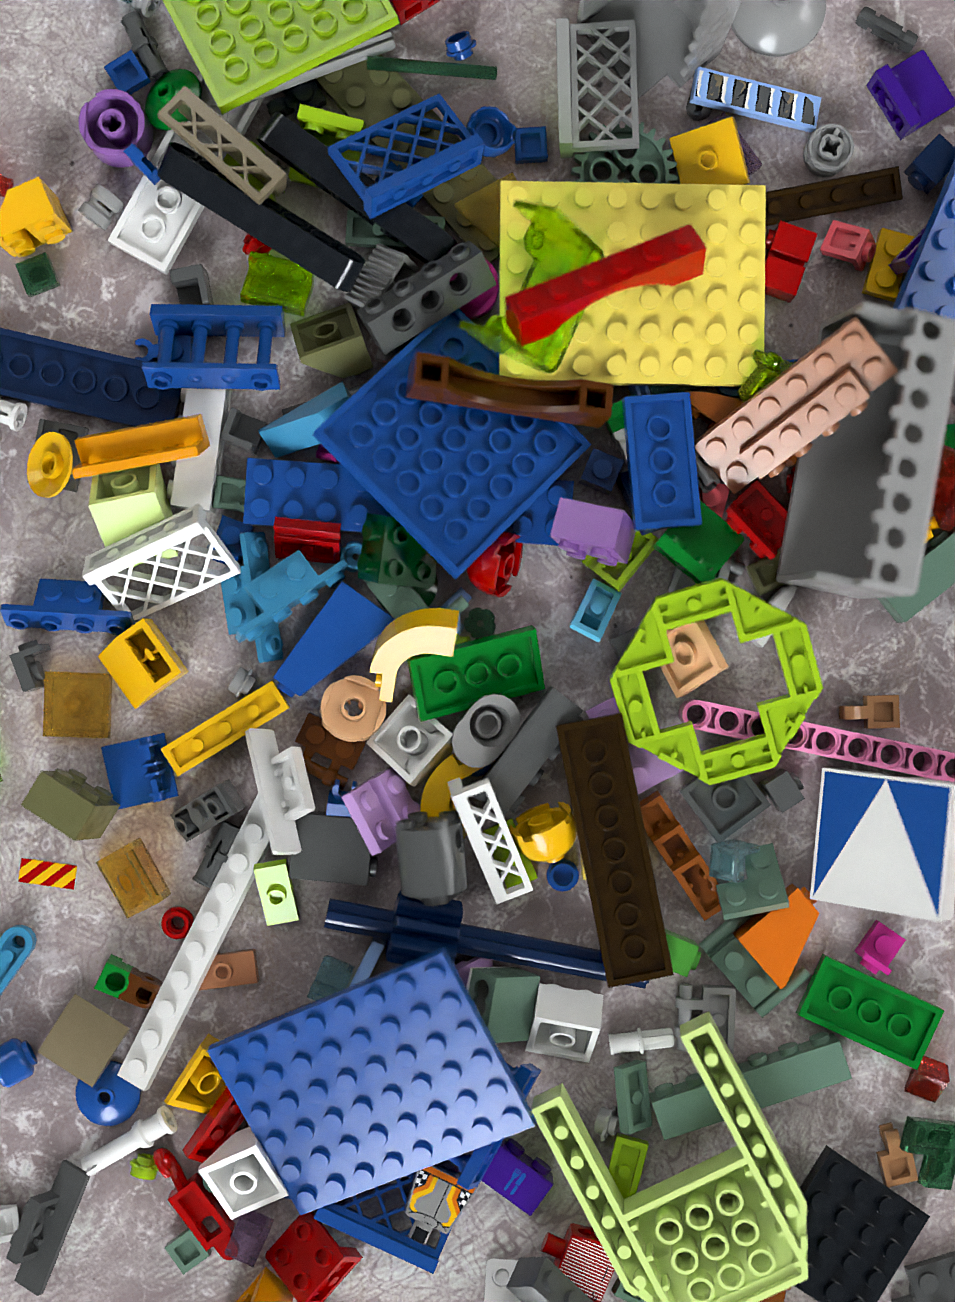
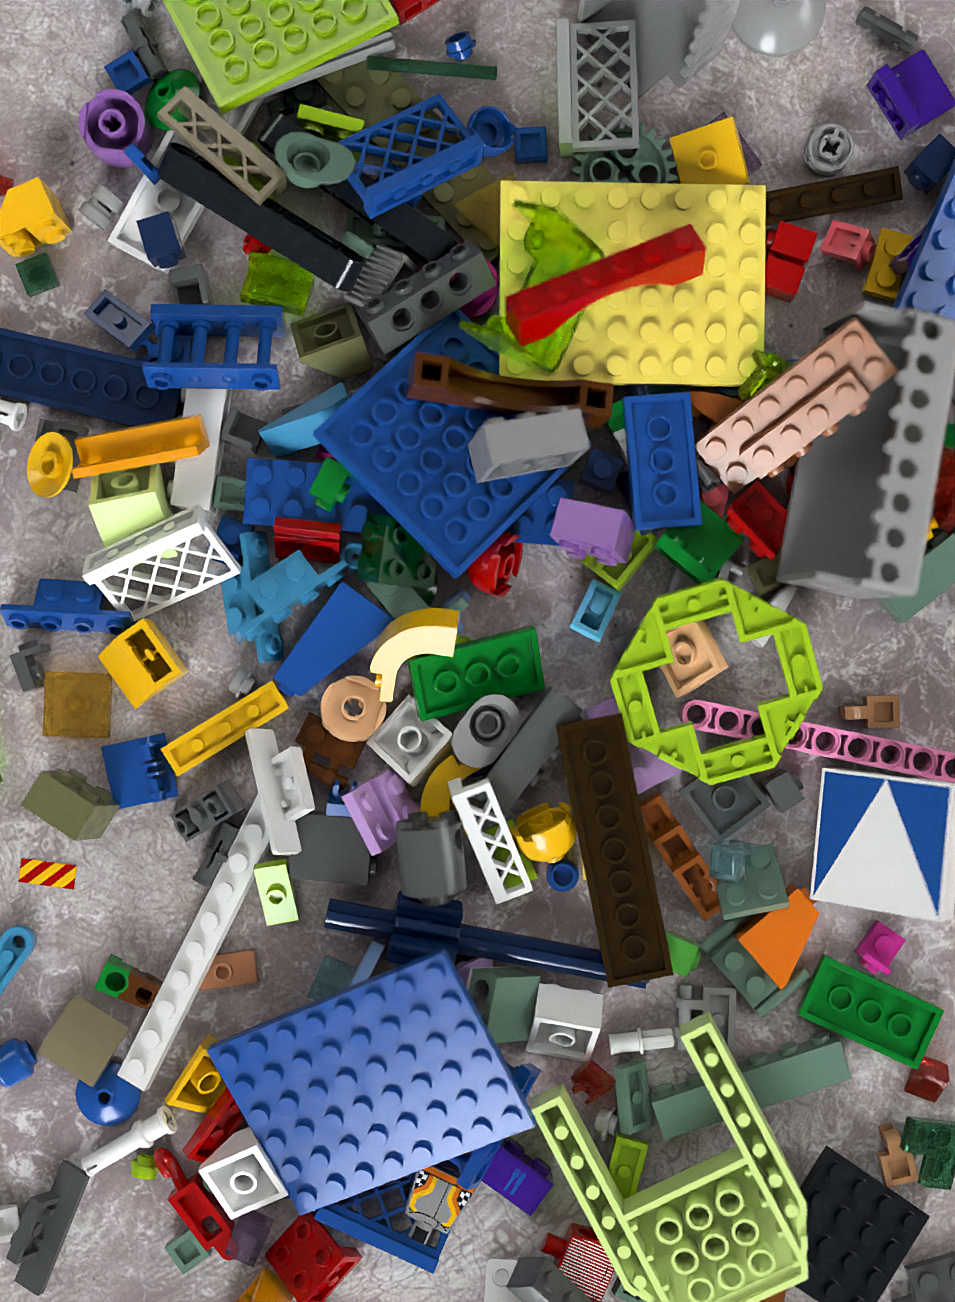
clear yellow slope [96,838,172,918] -> none
red plate [161,906,194,939] -> none
clear green plate [464,607,496,639] -> none
dark grey hinge [686,97,713,121] -> none
tile [689,67,821,133] -> none
none -> dark blue plate [84,290,155,353]
none -> dark blue brick [136,211,186,269]
none -> sand green piece [275,132,355,188]
none -> green brick [309,457,356,512]
none -> sand green tile [340,231,374,258]
none -> light grey brick [468,406,590,483]
none -> clear red tile [570,1059,616,1105]

